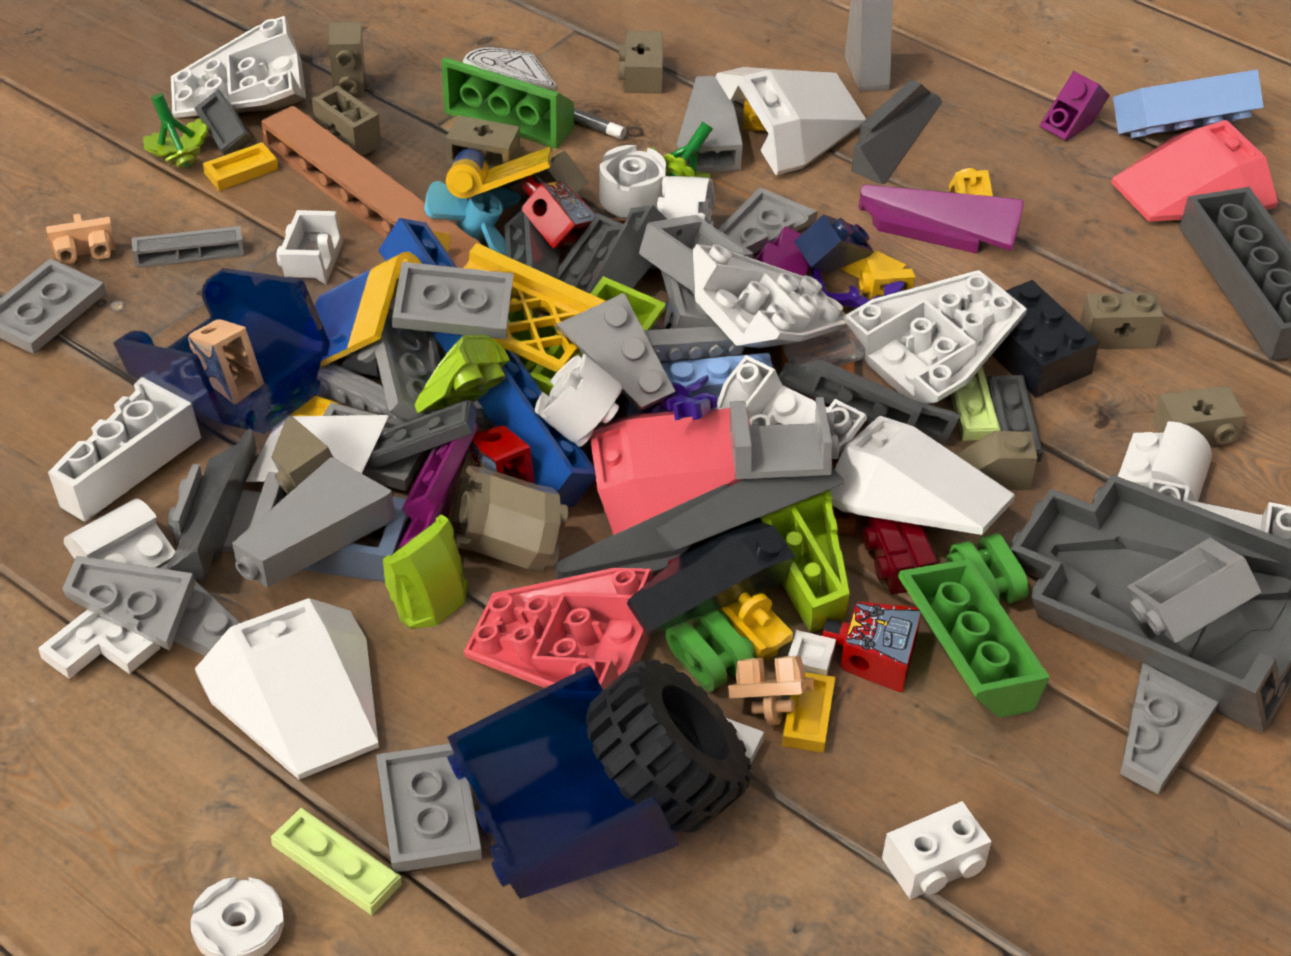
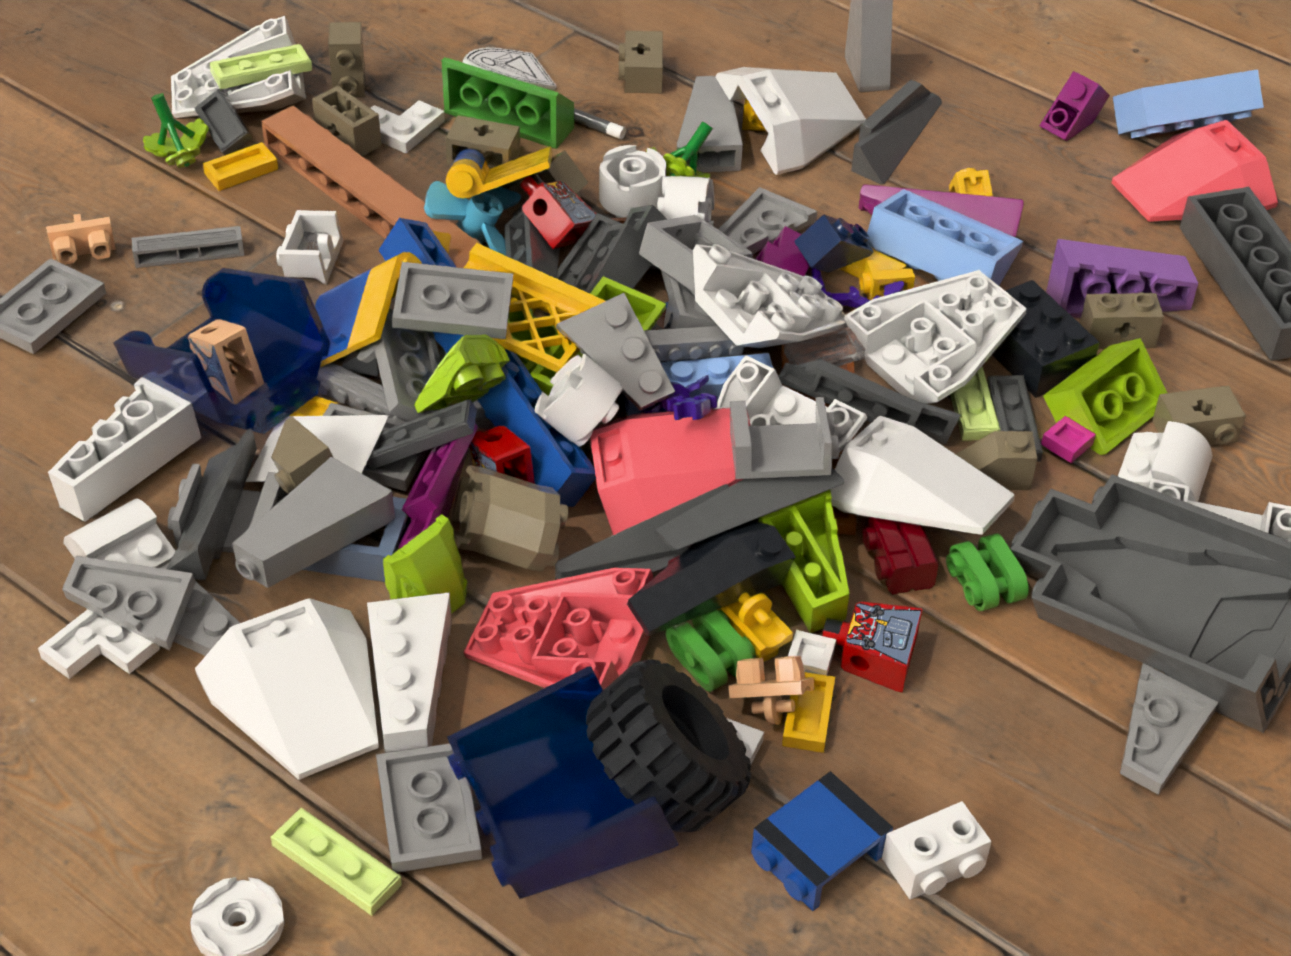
bright green slope [898,559,1050,718] -> none
light grey window [1127,538,1262,643] -> none
none -> yellowish green tile [210,44,312,89]
none -> white wedge [367,593,452,753]
none -> white plate [371,101,445,153]
none -> blue panel [751,771,893,911]
none -> light blue slope [867,189,1023,286]
none -> dark pink plate [1041,416,1096,463]
none -> lime slope [1043,338,1168,455]
none -> medium lavender wedge [1046,239,1198,318]

